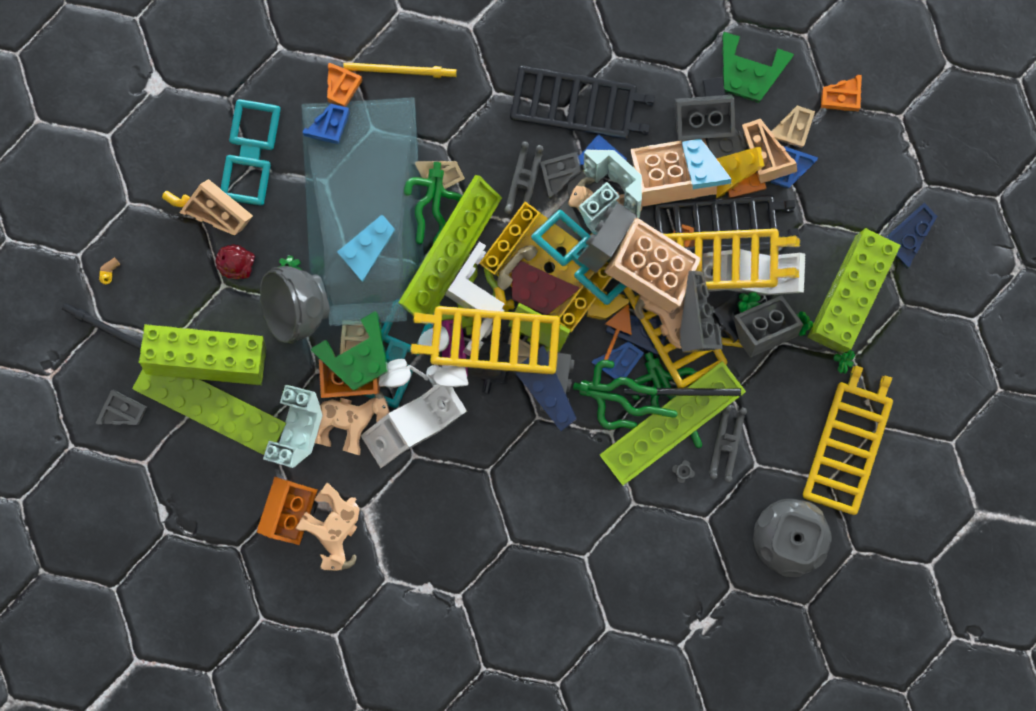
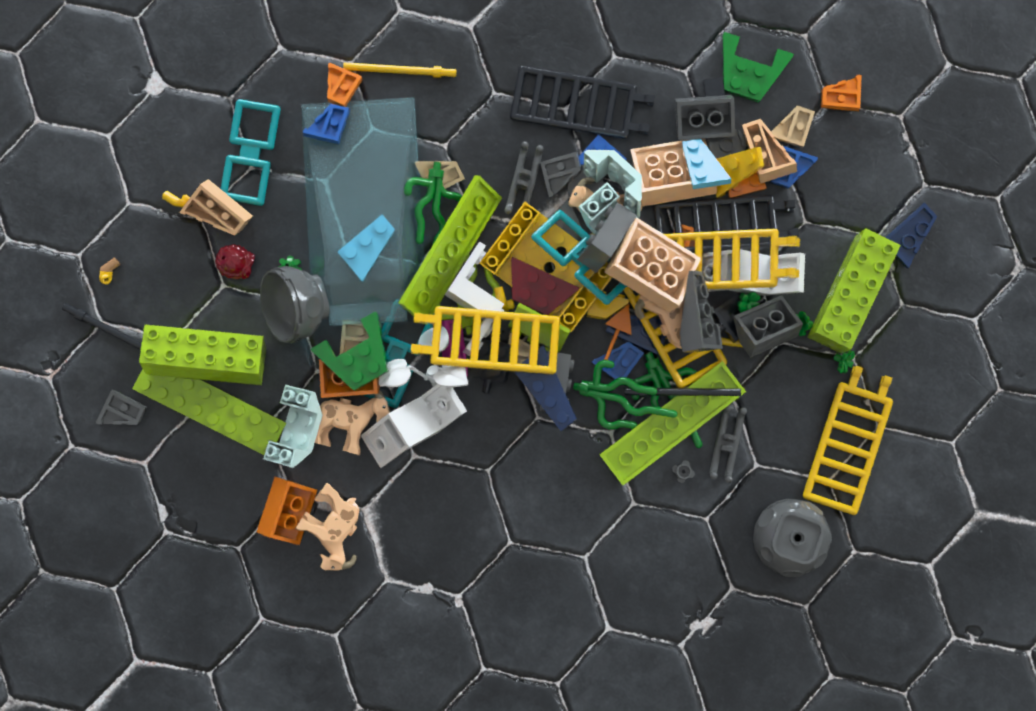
dark tan bar [497,245,538,290] -> none

